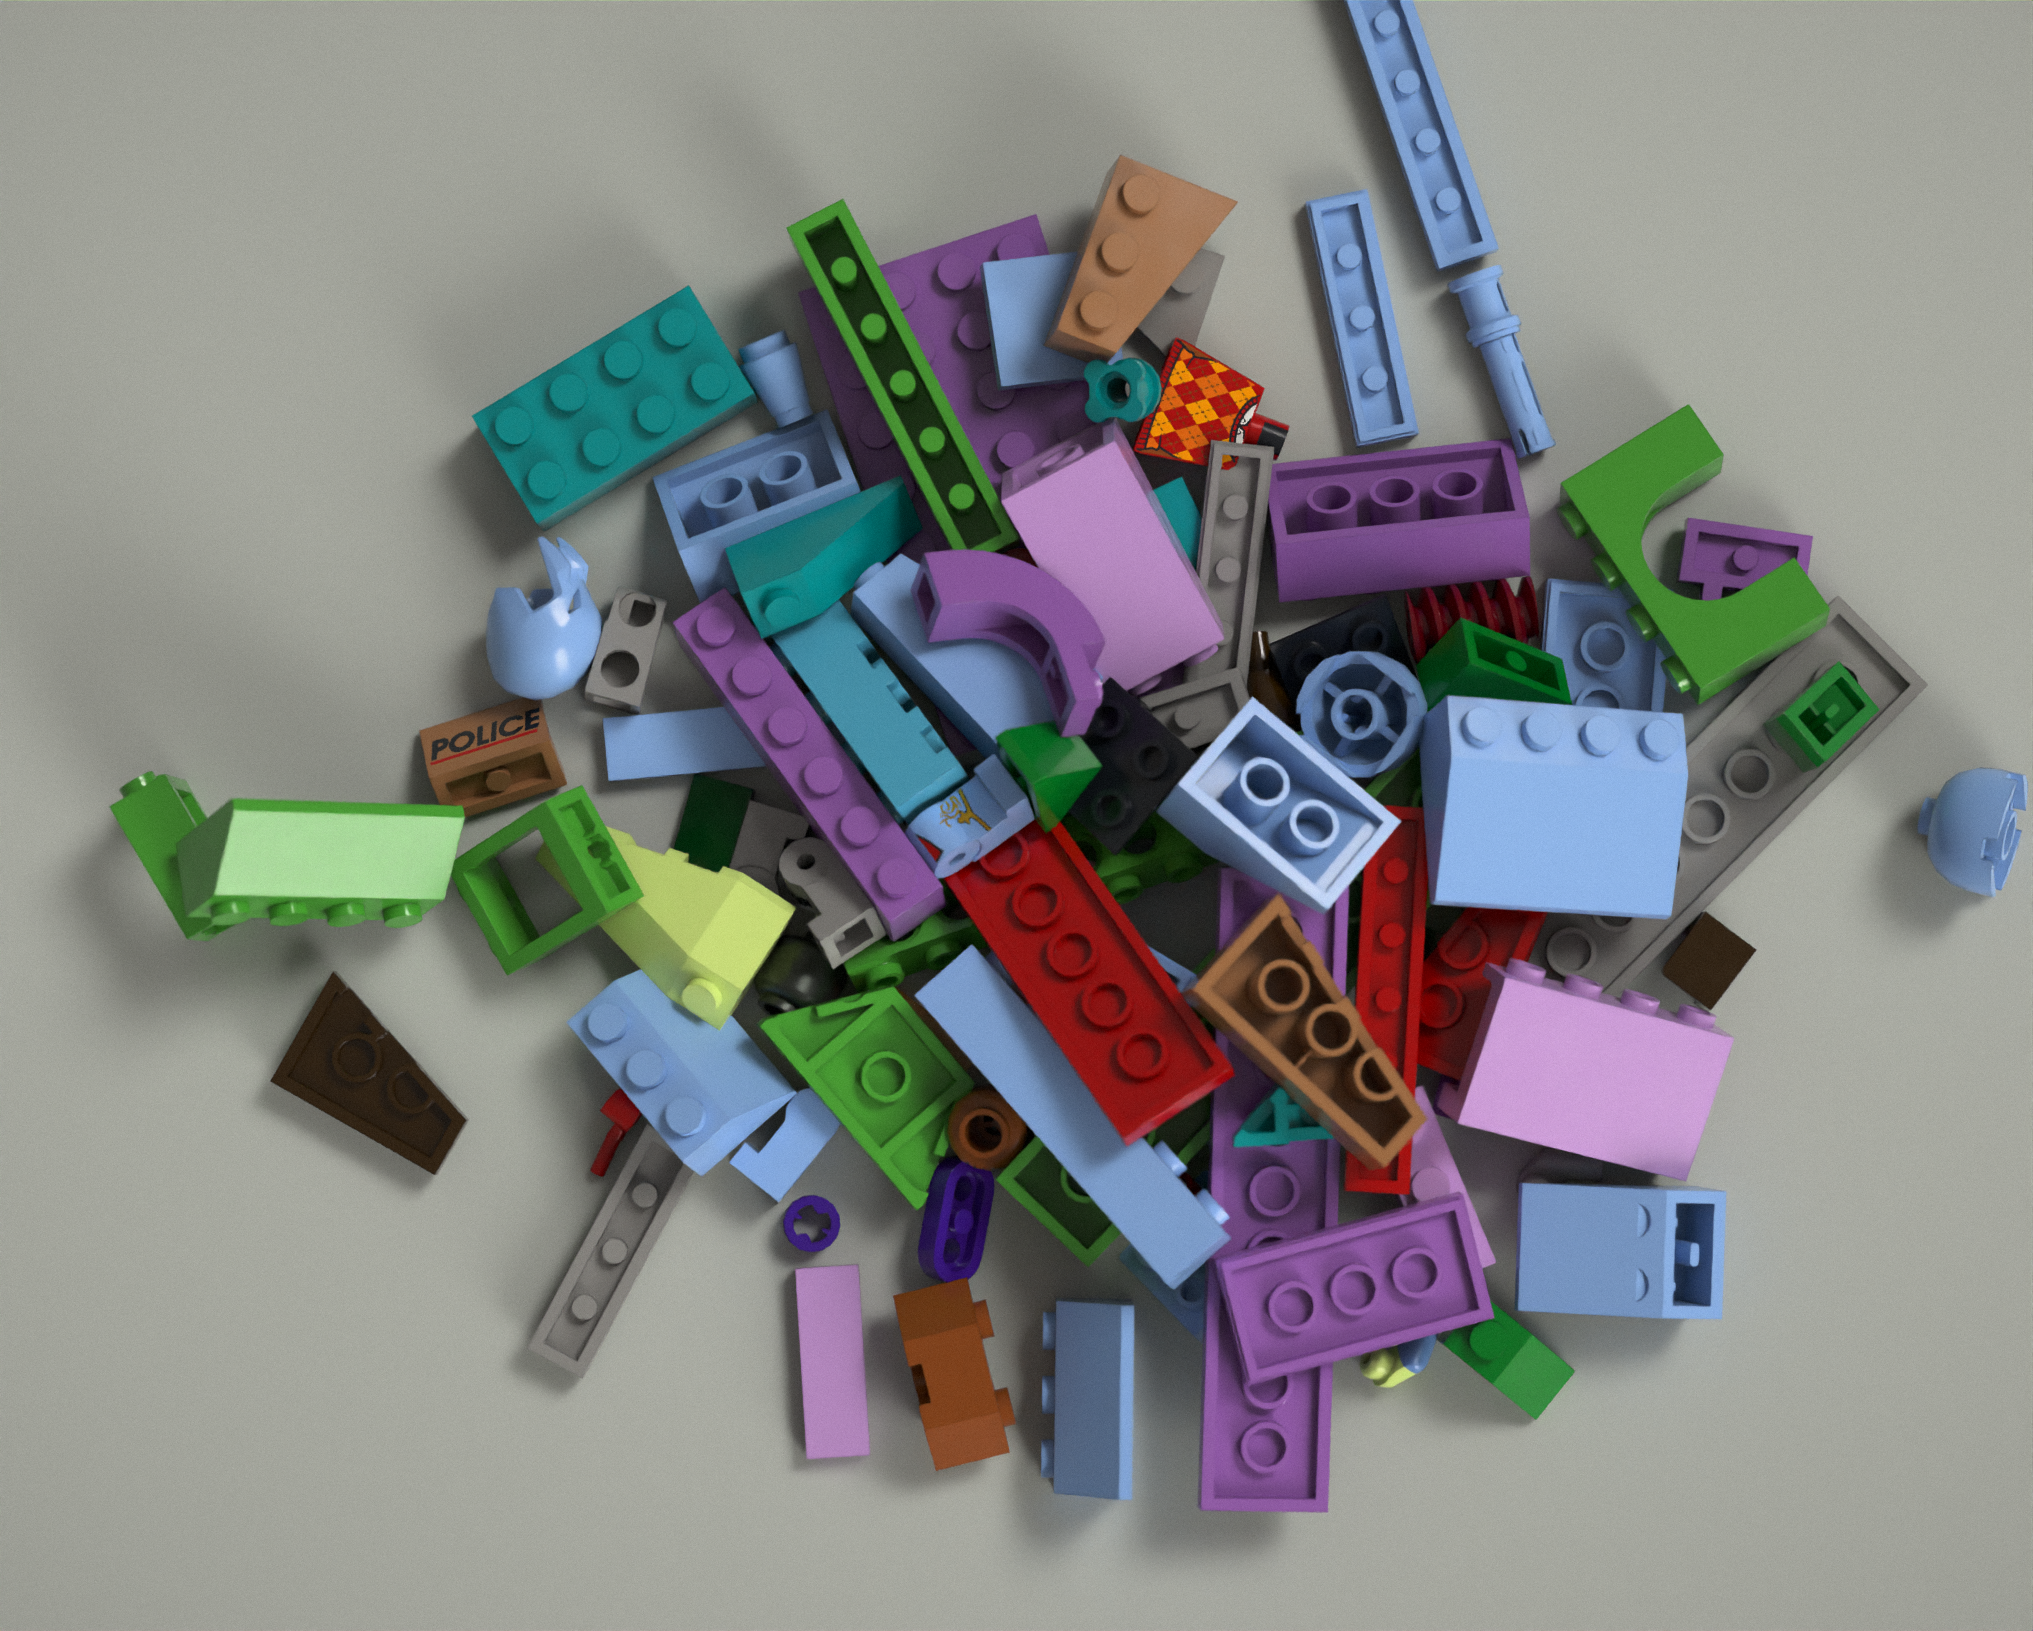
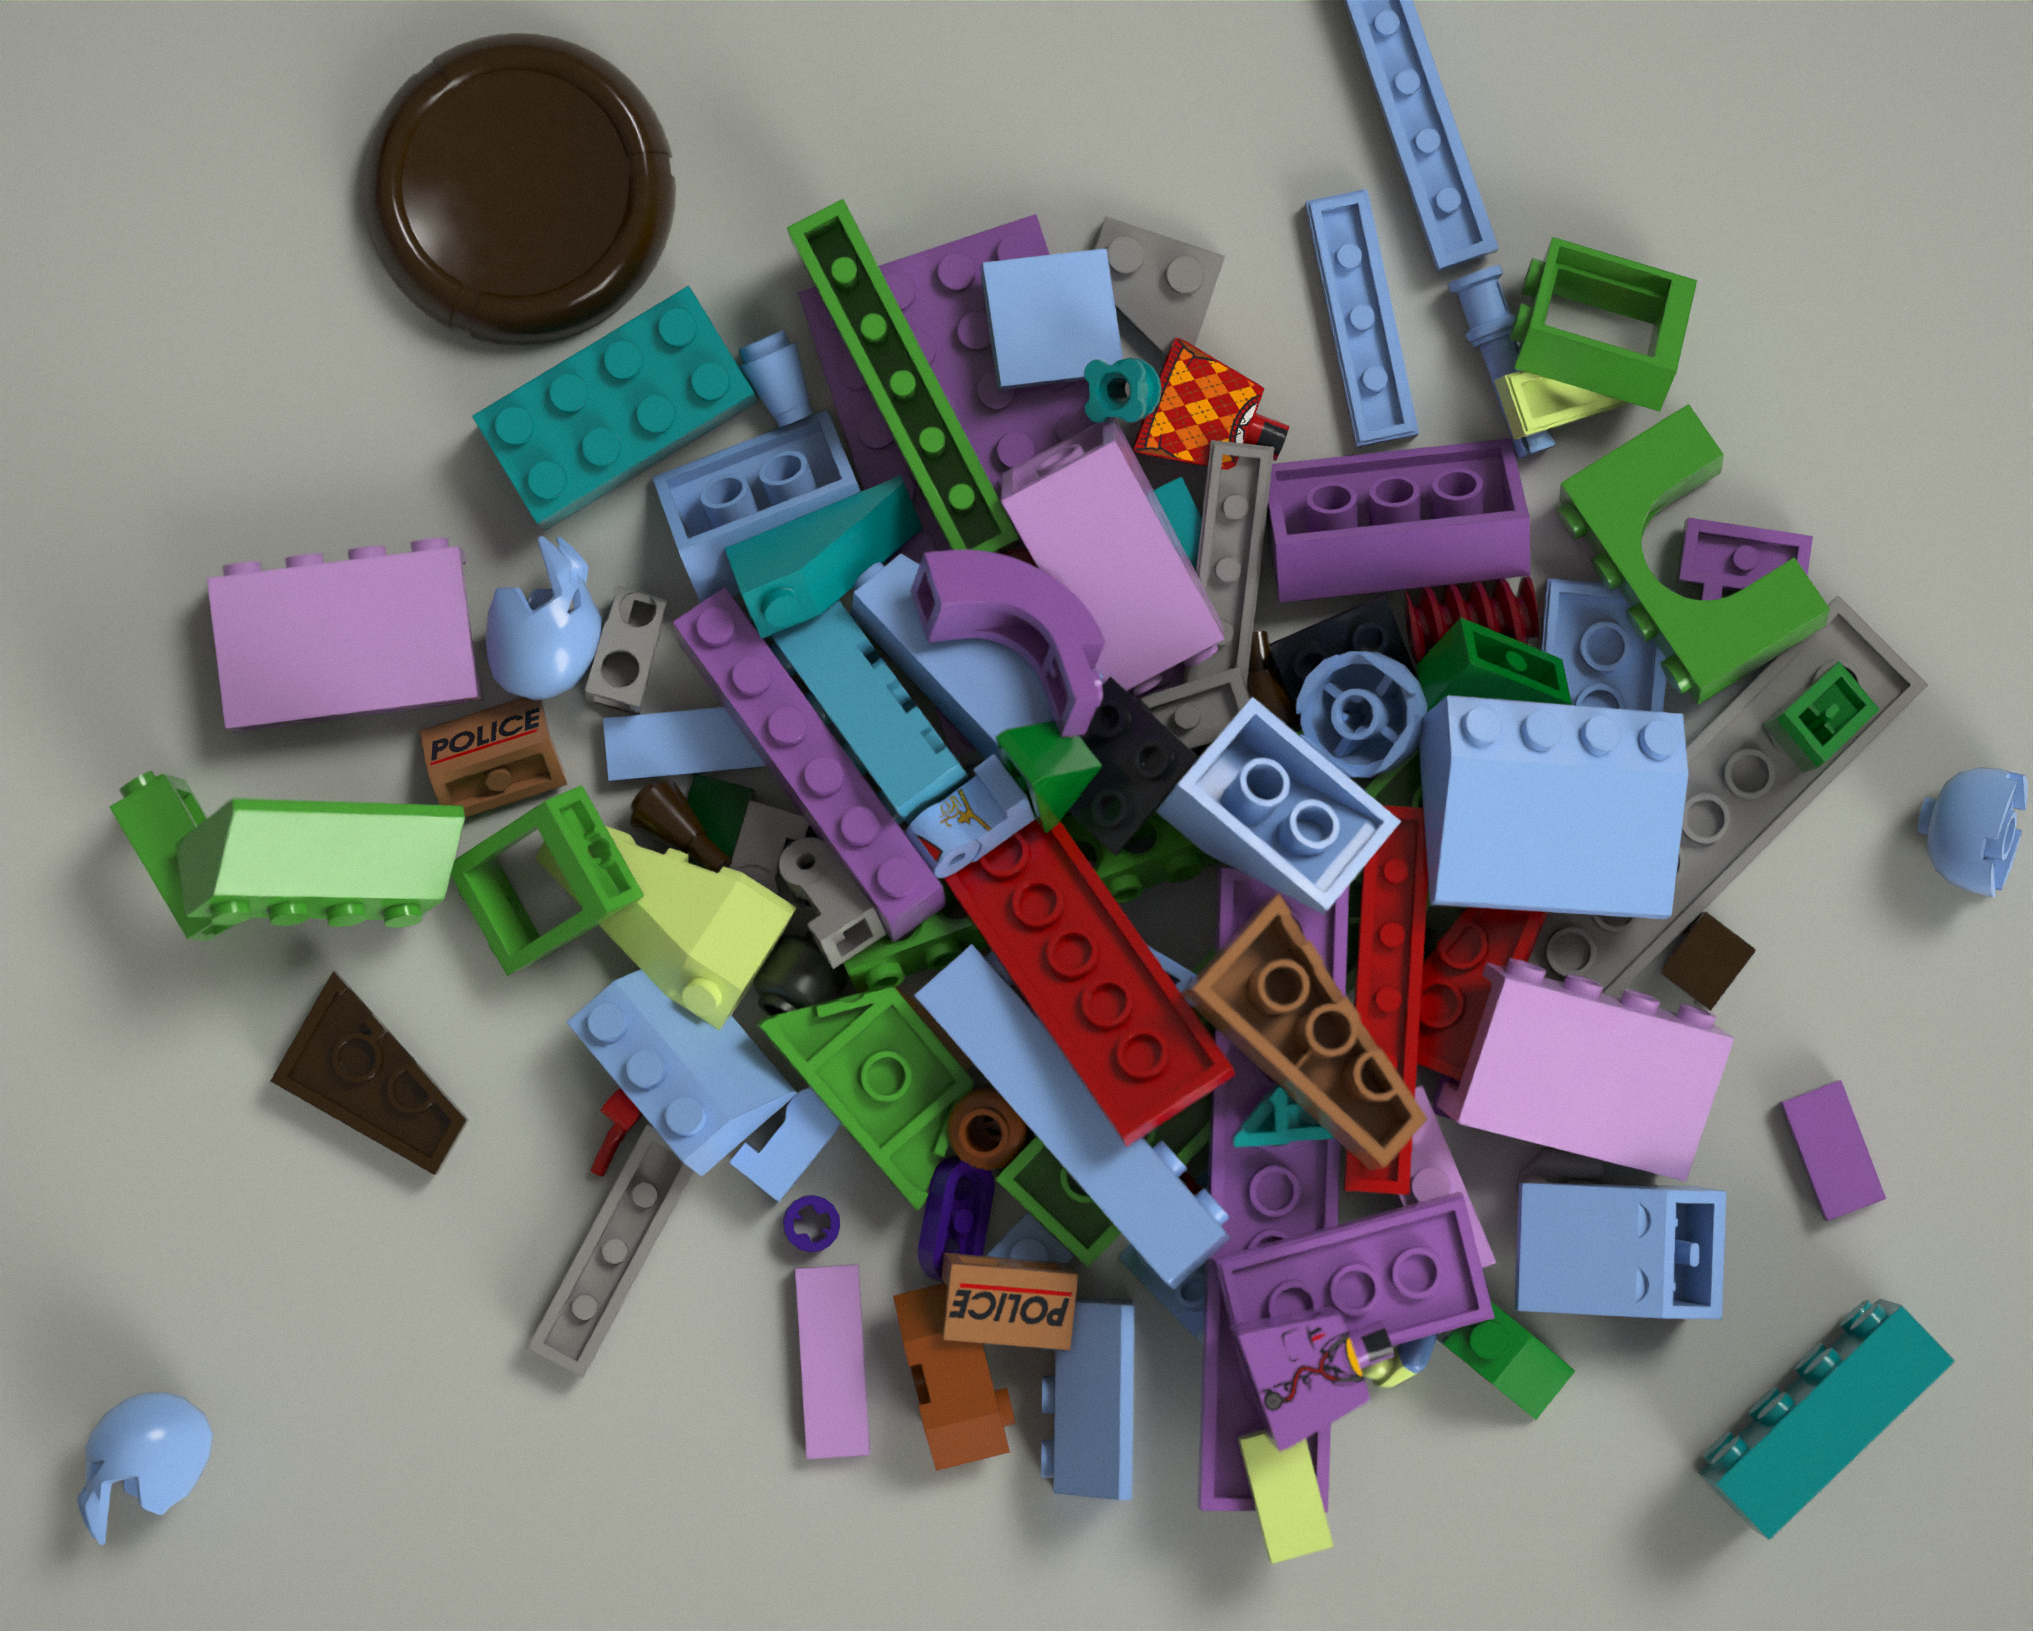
medium nougat wedge [1044,155,1238,363] -> none
none -> light blue helmet [77,1392,213,1545]
none -> lavender panel [207,538,484,732]
none -> dark brown piece [363,33,676,345]
none -> dark brown cone [630,780,732,873]
none -> medium nougat panel [941,1253,1078,1350]
none -> light blue plate [986,1211,1074,1263]
none -> medium lavender torso [1229,1306,1394,1452]
none -> yellowish green tile [1237,1429,1334,1564]
none -> yellowish green tile [1494,370,1627,440]
none -> bright green window [1510,237,1697,412]
none -> teal brick [1699,1299,1955,1540]
none -> medium lavender tile [1779,1080,1886,1221]

